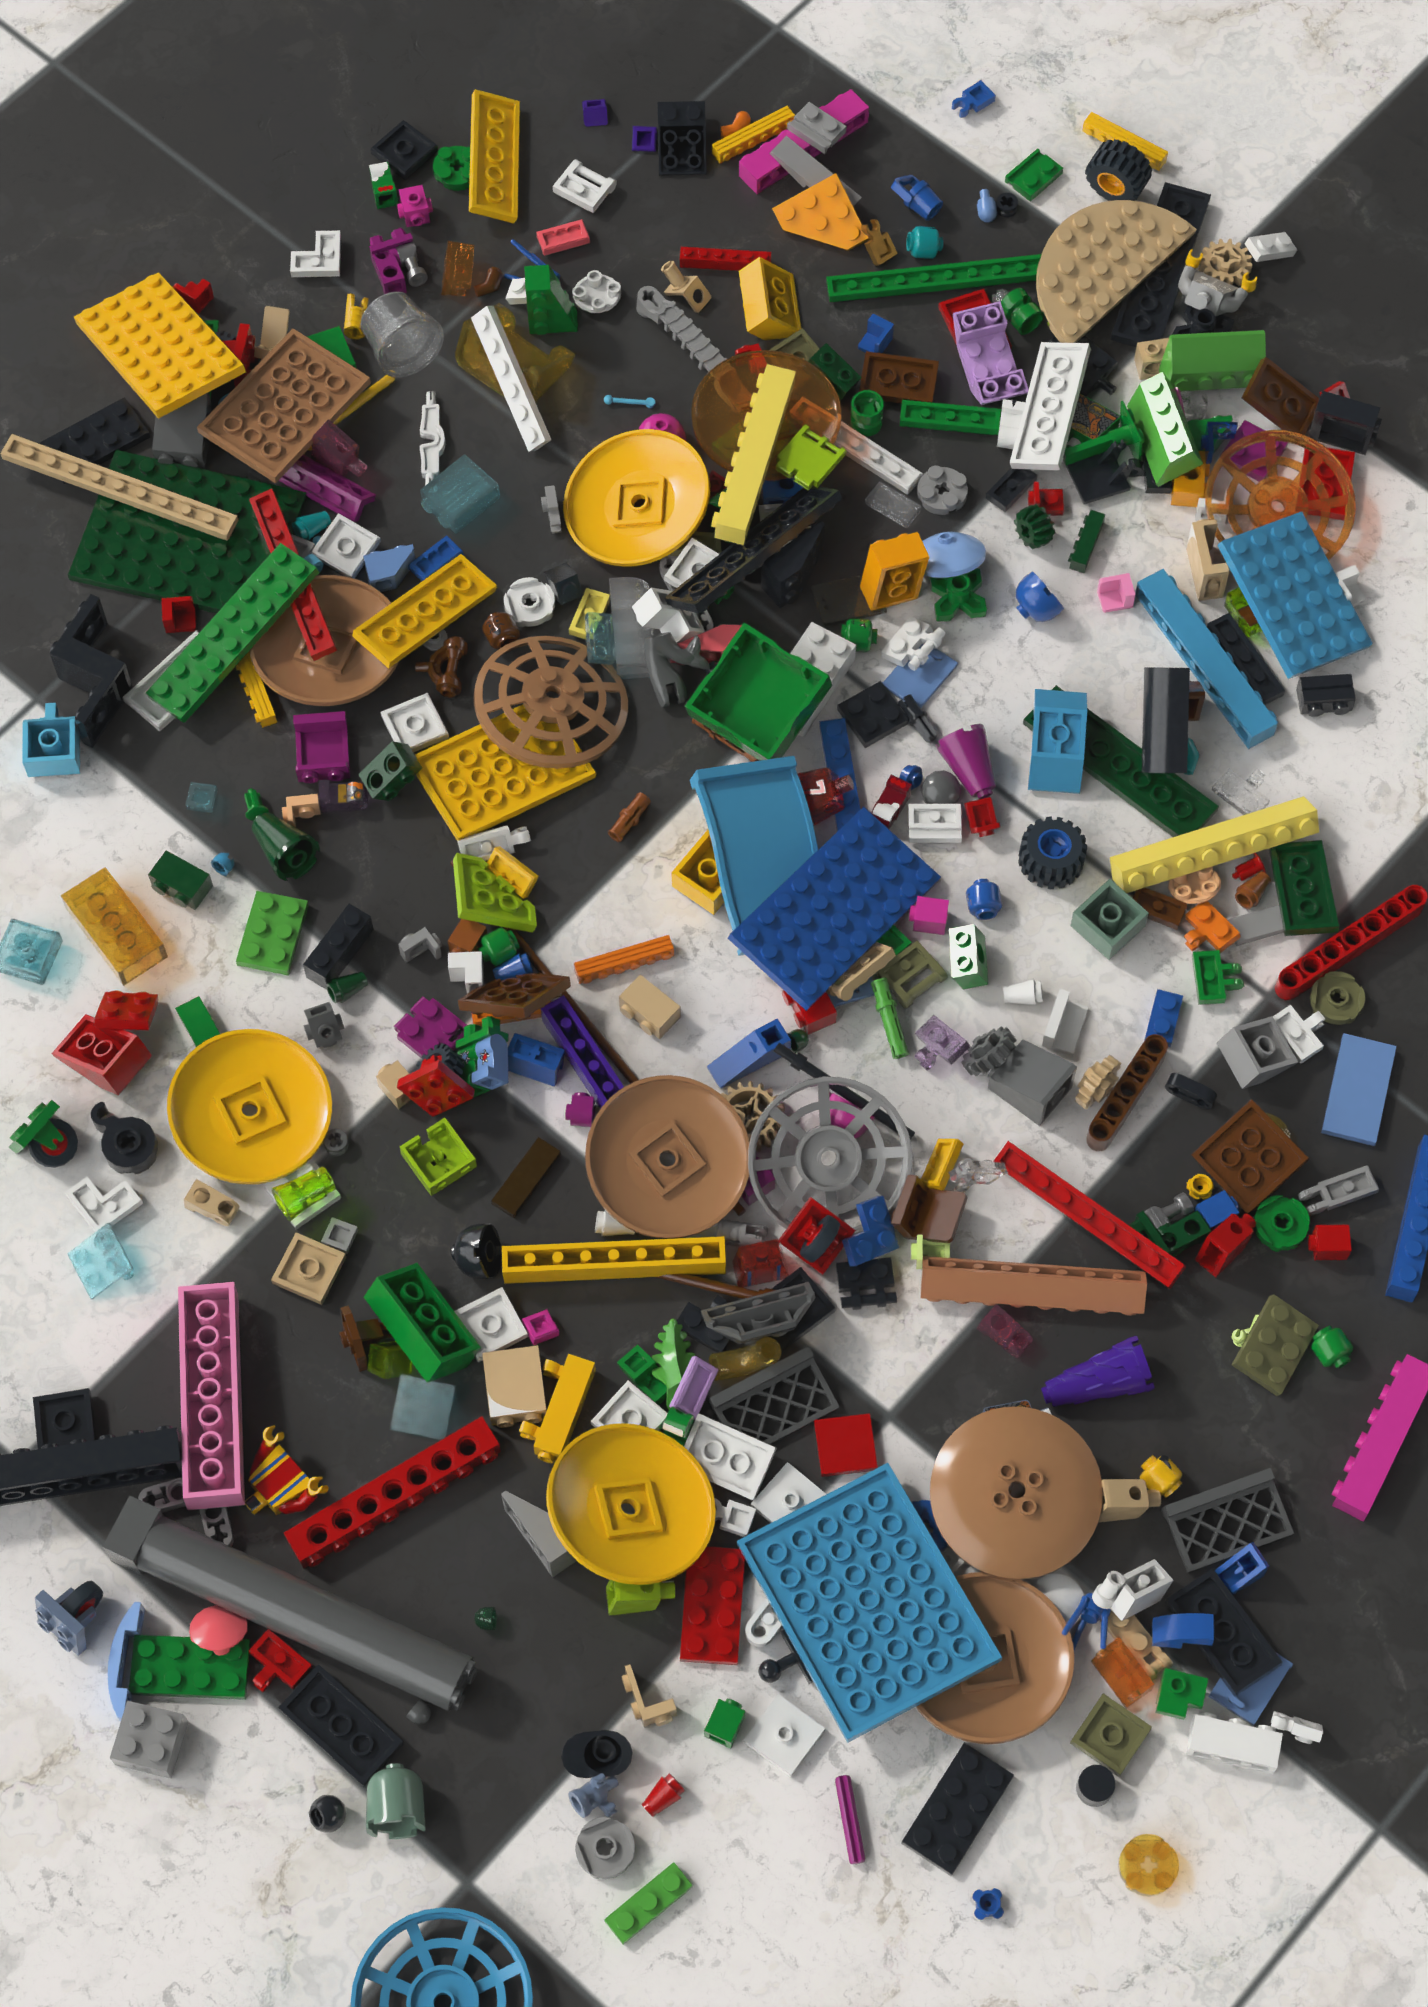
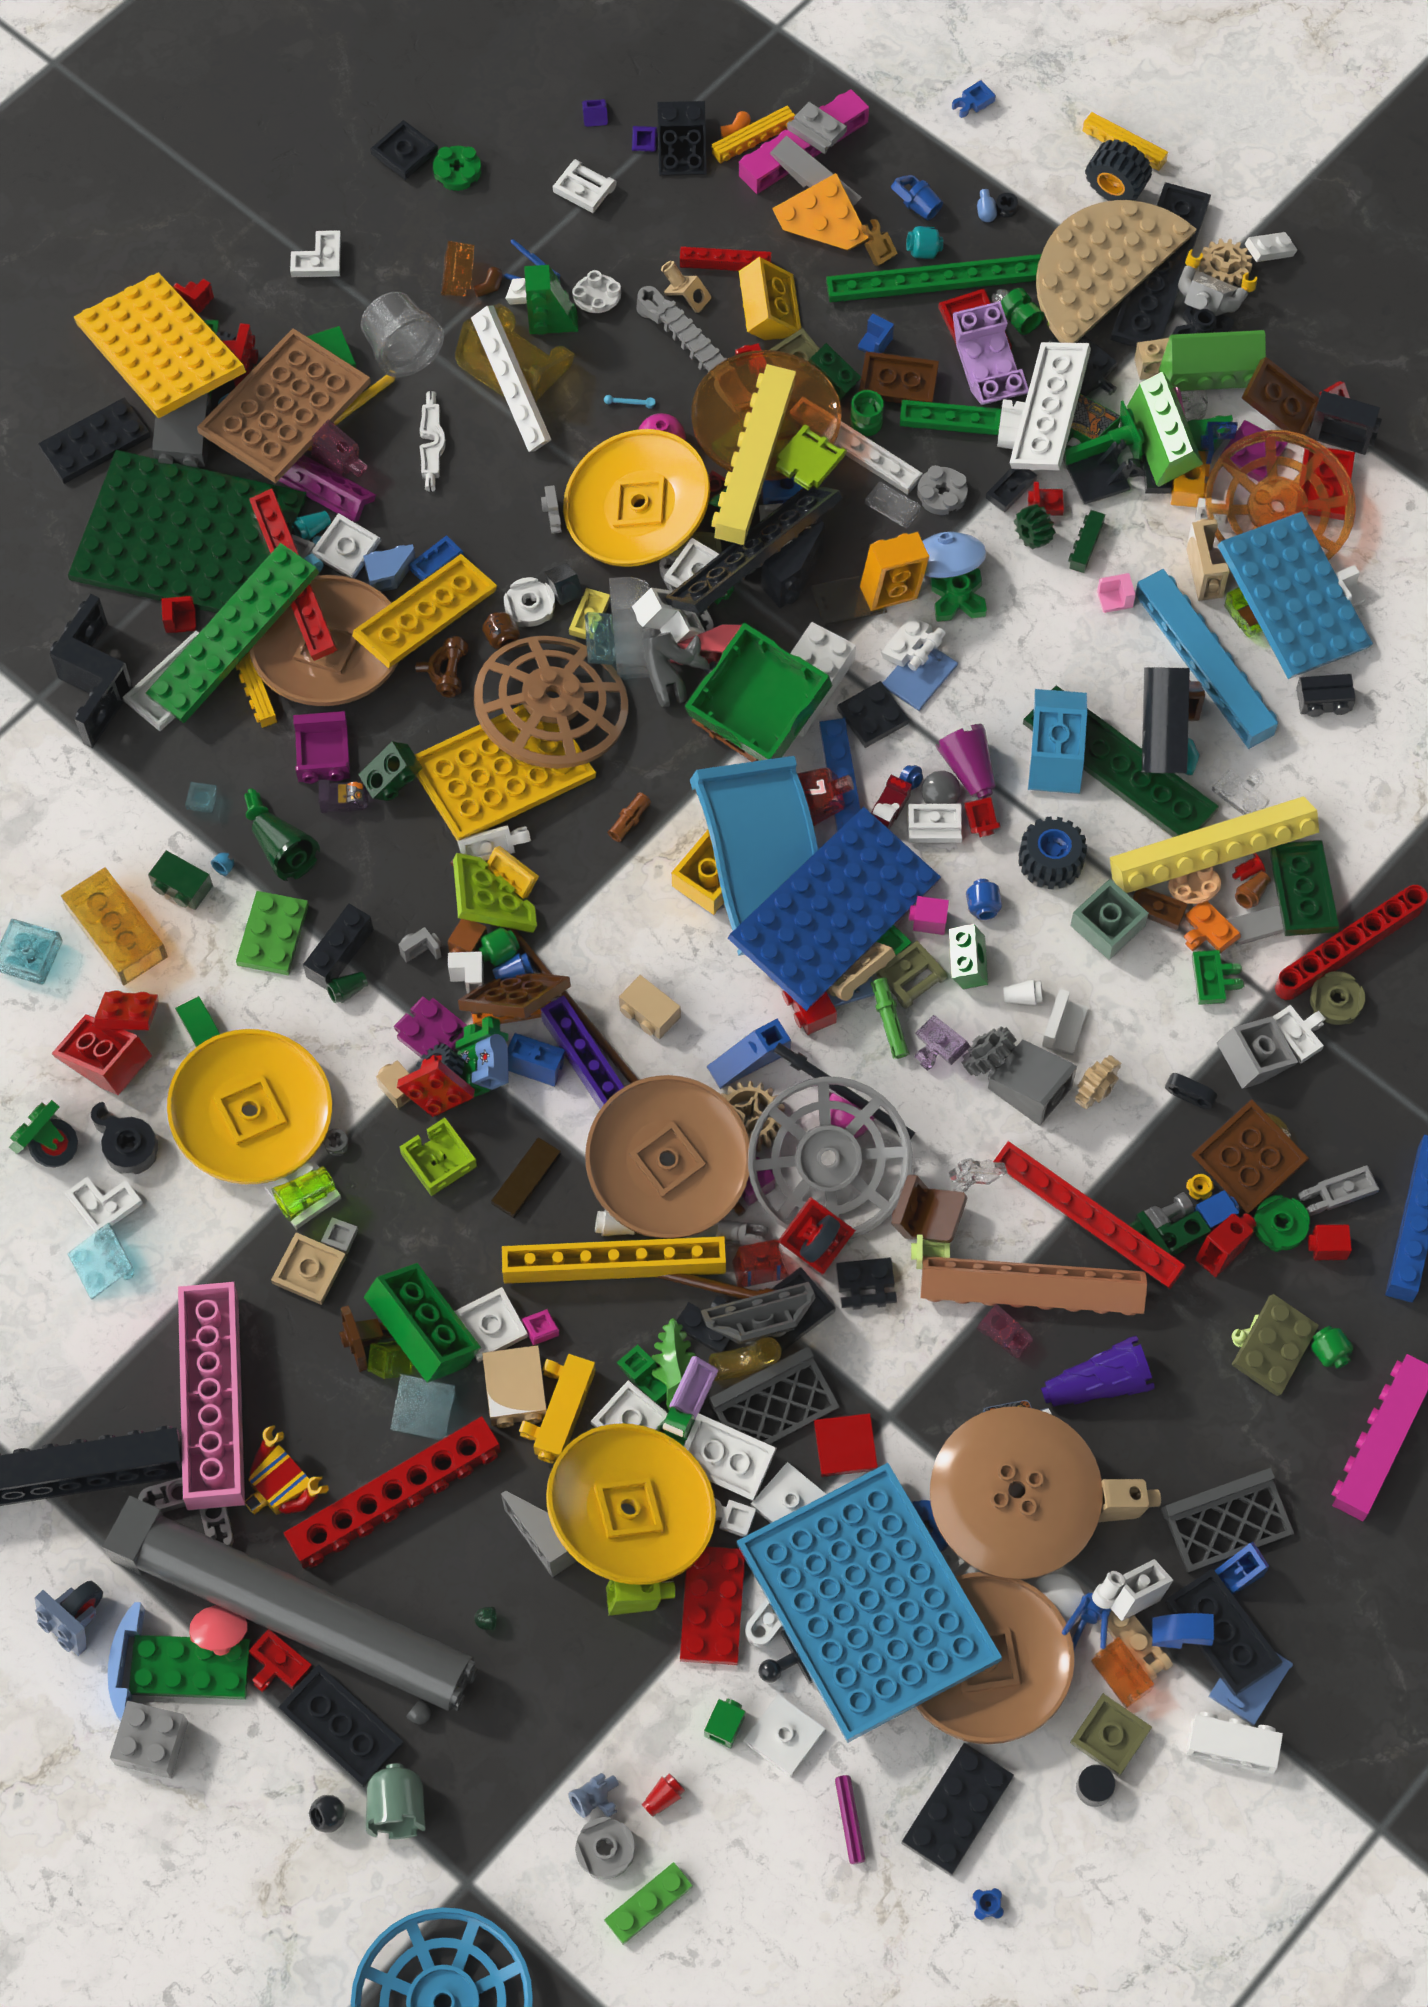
tan plate [0,434,238,541] -> none
medium azure hinge [22,703,80,777] -> none
black plate [33,1388,96,1449] -> none
tan leg [184,1179,240,1226] -> none
tan bracket [254,306,290,360] -> none
light nougat bracket [282,794,321,827] -> none
dark grey brick [303,1002,345,1048] -> none
yellow hinge [344,293,369,339] -> none
green leg [369,162,398,209] -> none
magenta hips [369,228,428,299] -> none
white plate [380,693,449,753] -> none
dark pink brick [397,185,433,227] -> none
clear light blue brick [420,454,500,534] -> none
light grey plate [423,629,448,651] -> none
black cylinder [451,1224,501,1279] -> none
yellow plate [469,89,520,223] -> none
coral plate [536,219,590,256] -> none
black piece [561,1730,633,1778] -> none
magenta plate [565,1092,596,1127] -> none
orange piece [574,935,674,984] -> none
tan bracket [621,1664,677,1727] -> none
dark green hinge [787,1029,809,1053] -> none
green head [841,619,878,652] -> none
blue plate [842,1196,900,1266] -> none
black axle [898,694,938,743] -> none
yellow plate [921,1139,964,1190] -> none
green plate [1005,148,1063,202] -> none
blue cylinder [1016,571,1064,622] -> none
reddish brown beam [1086,1034,1168,1151] -> none
clear yellow plate [1118,1834,1179,1897] -> none
yellow head [1140,1455,1182,1498] -> none
blue plate [1144,989,1183,1047] -> none
green brick [1155,1668,1208,1720] -> none
black plate [1207,613,1285,705] -> none
white plate [1271,1711,1323,1744] -> none
medium blue tile [1321,1033,1396,1146] -> none

